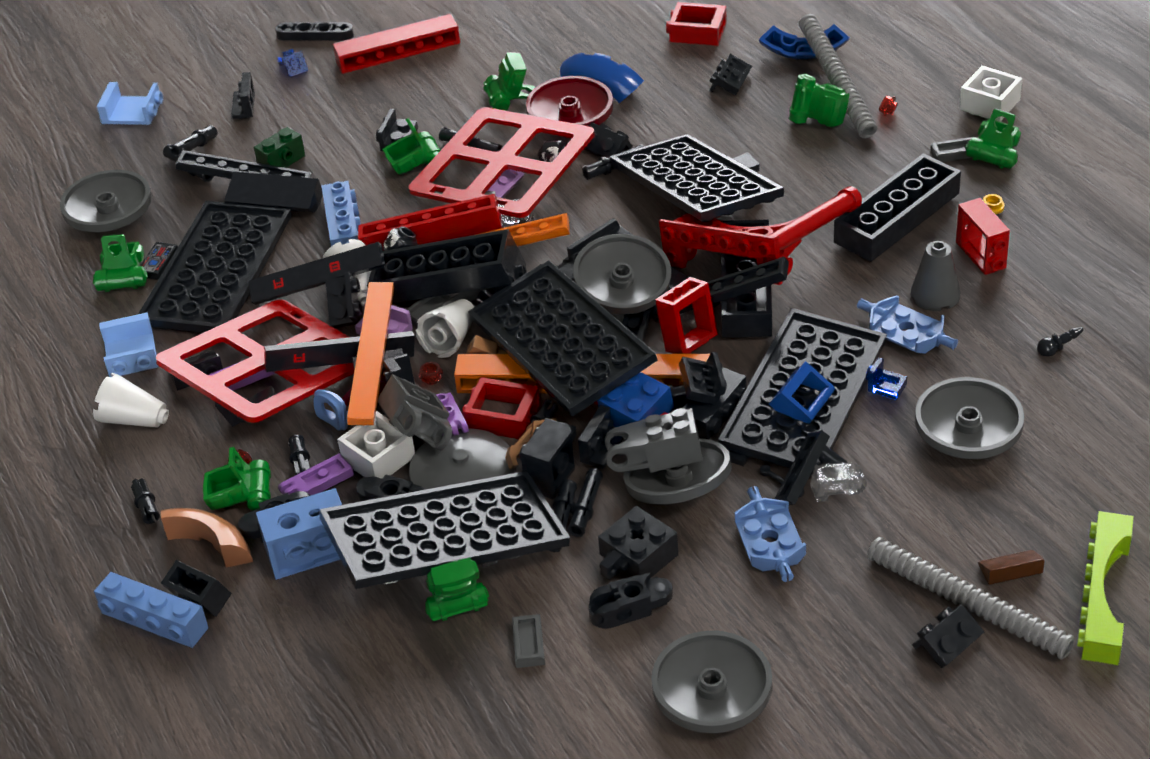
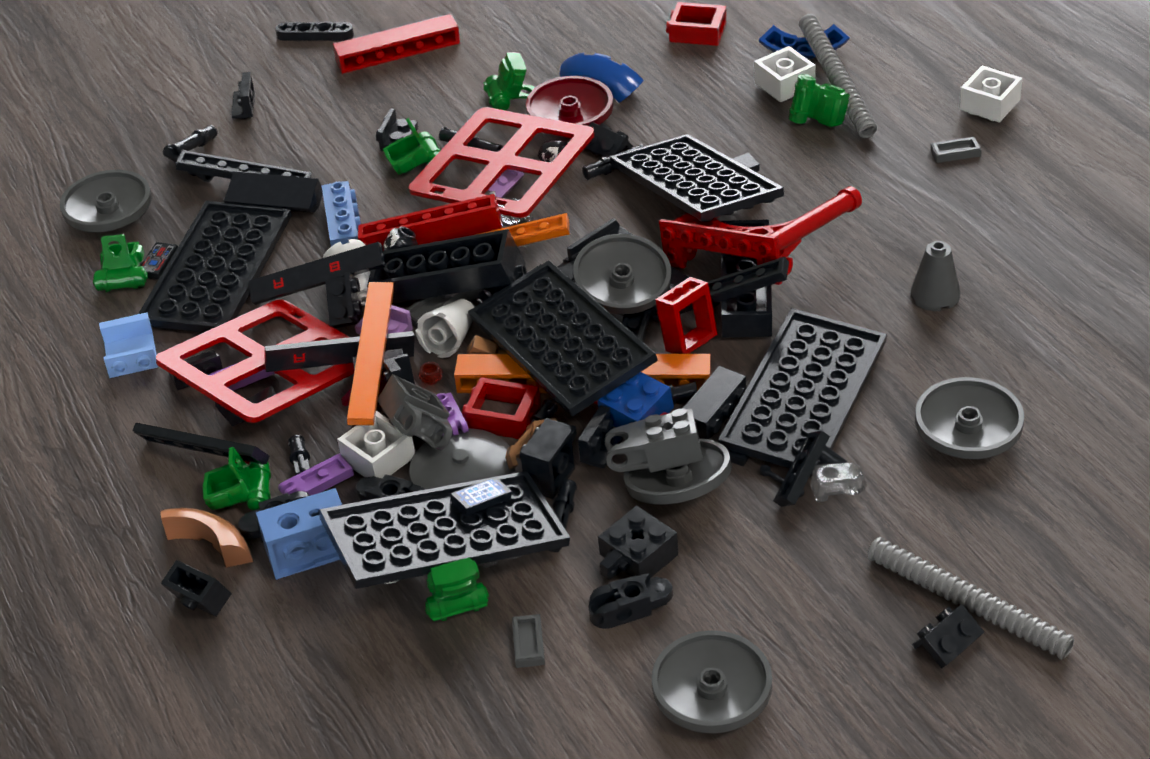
white cone [93,373,169,428] -> none
medium blue brick [94,572,208,648] -> none
light blue panel [97,82,163,125] -> none
black axle [131,478,160,524] -> none
dark green brick [254,127,306,168] -> none
clear blue bracket [277,48,308,77] -> none
medium blue piece [314,389,348,431] -> none
black pin [568,468,603,537] -> none
black bracket [679,351,727,405] -> none
black bracket [709,53,752,95] -> none
medium blue plate [735,486,806,582] -> none
blue tile [769,361,835,423] -> none
black brick [834,153,961,262] -> none
medium blue plate [857,295,958,354] -> none
clear blue bracket [866,357,907,400] -> none
clear red plate [879,95,898,116] -> none
red window [956,198,1010,275] -> none
green piece [965,109,1021,169] -> none
reddish brown slope [978,550,1044,585] -> none
yellow plate [983,194,1004,214] -> none
black bar [1037,327,1084,356] -> none
lime arch [1077,511,1134,665] -> none
none -> black tile [132,423,270,465]
none -> tile [450,476,512,516]
none -> white brick [754,46,816,102]

